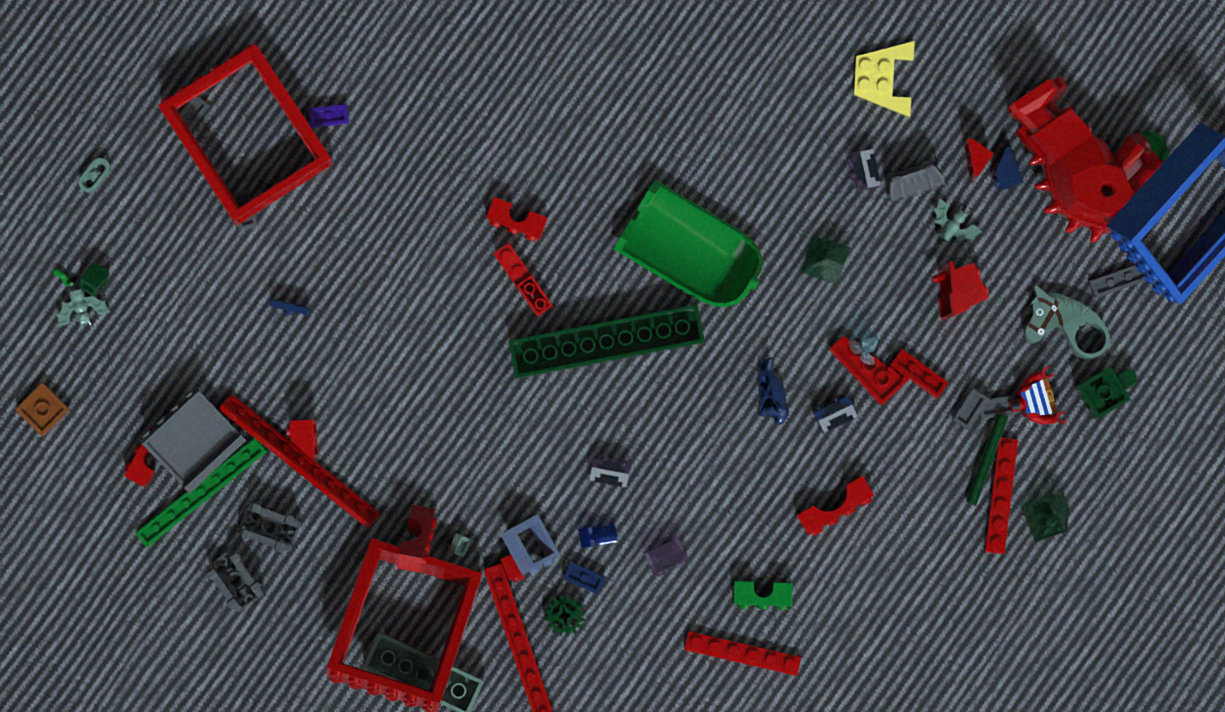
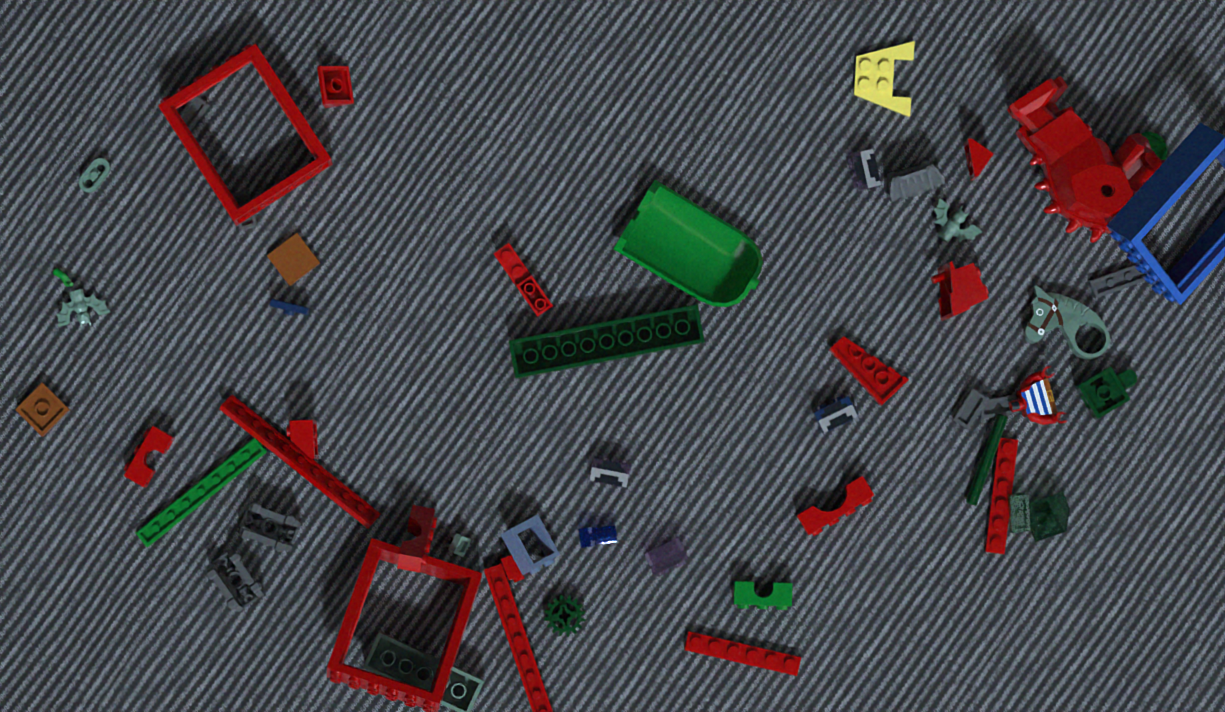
dark green brick [79,262,110,297] -> none
dark grey panel [140,389,246,494] -> none
dark purple plate [309,104,349,128] -> none
red arch [486,197,548,242] -> none
dark blue plate [563,561,606,595] -> none
dark blue animal [758,358,789,425] -> none
clear green slope [800,236,850,285] -> none
clear light blue plant [849,334,879,365] -> none
red plate [890,349,949,399] -> none
dark blue slope [992,146,1024,192] -> none
none -> dark orange tile [267,233,321,286]
none -> red slope [317,66,354,108]
none -> clear green plate [1008,492,1031,533]

